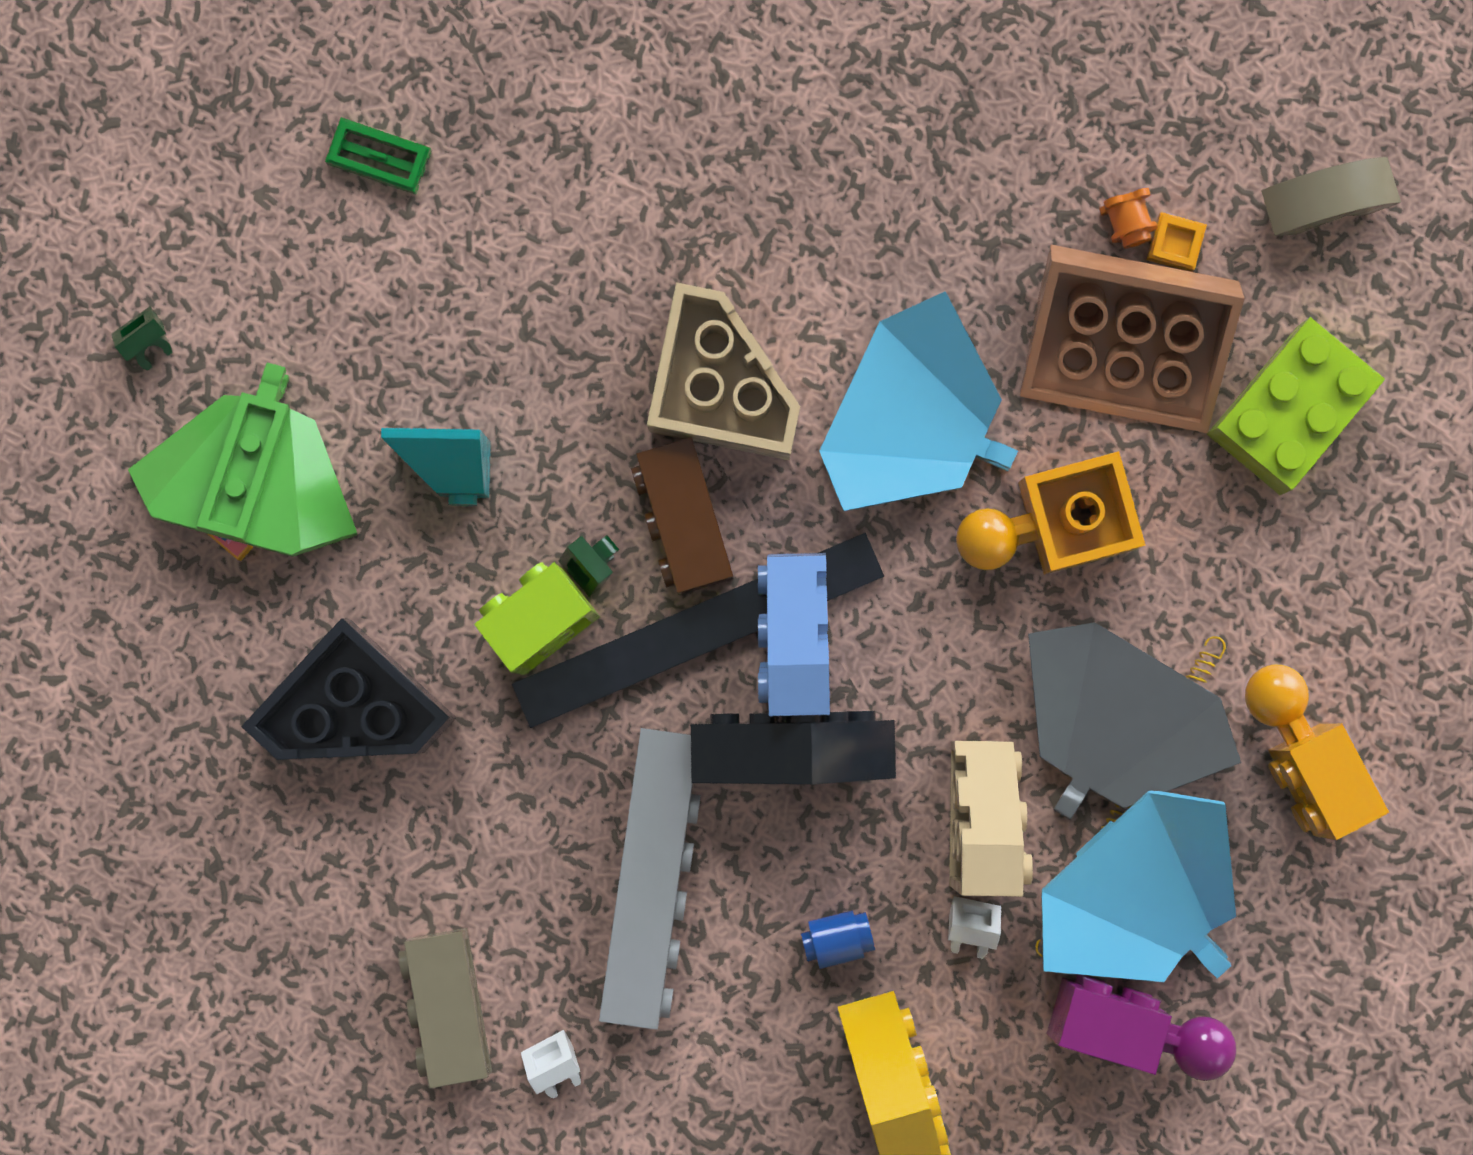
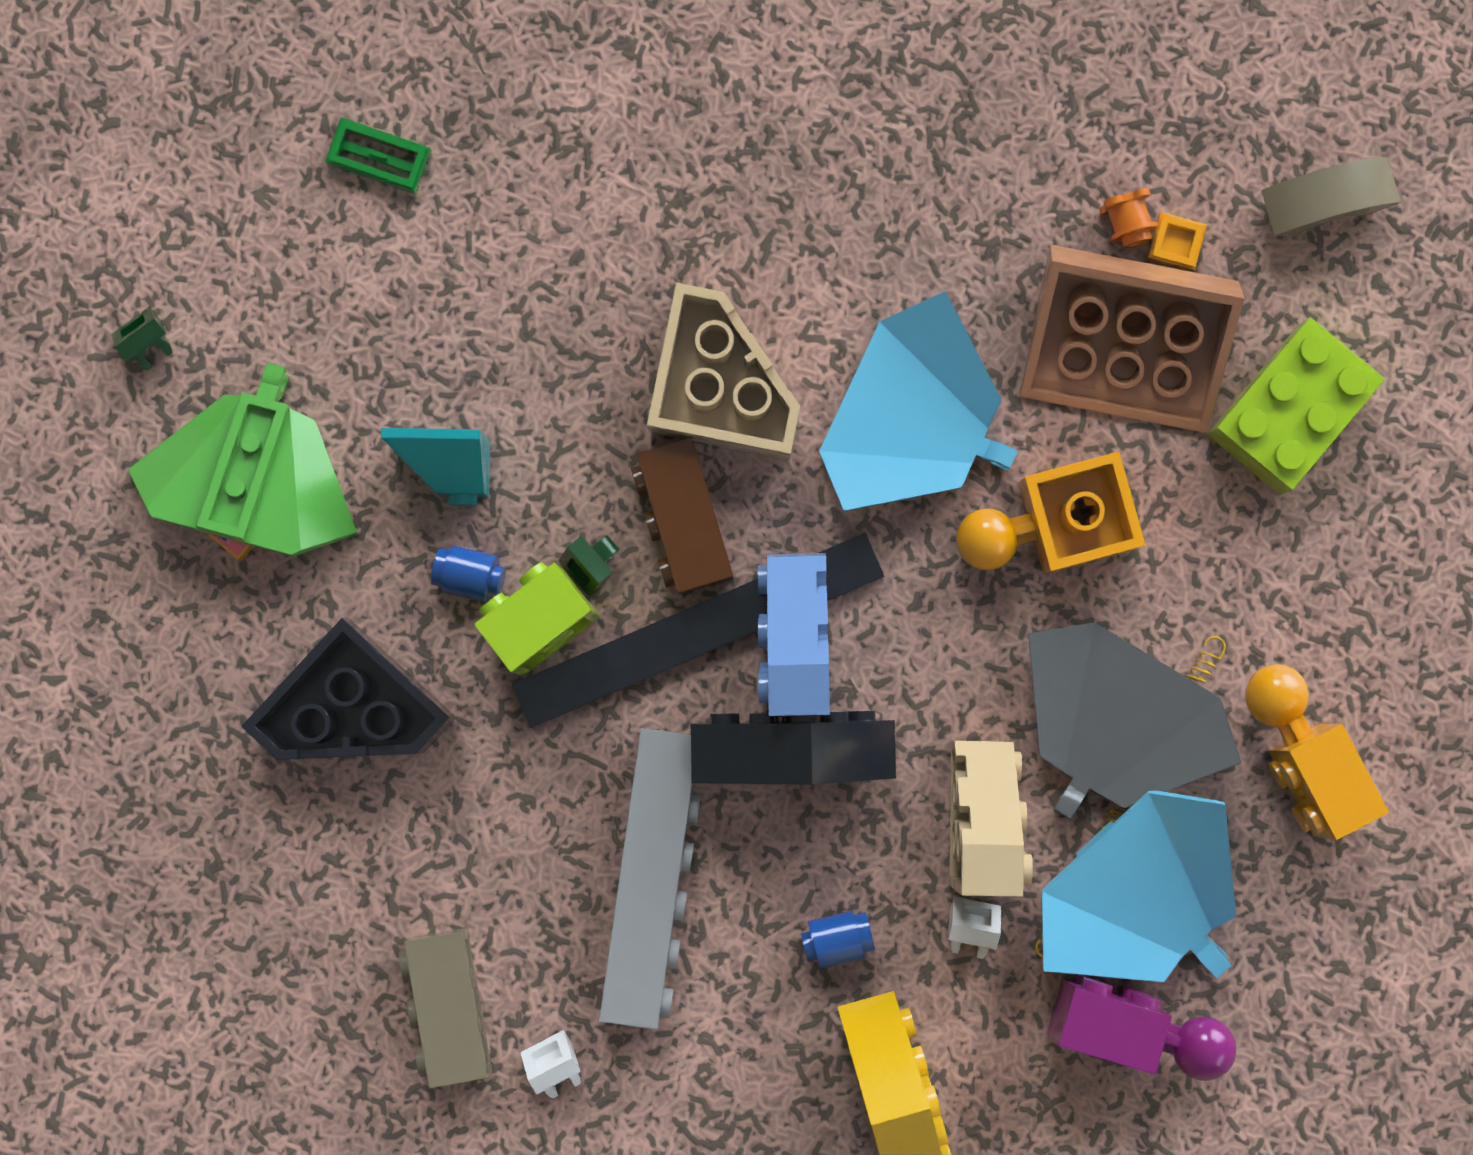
none -> blue brick [431,546,506,603]

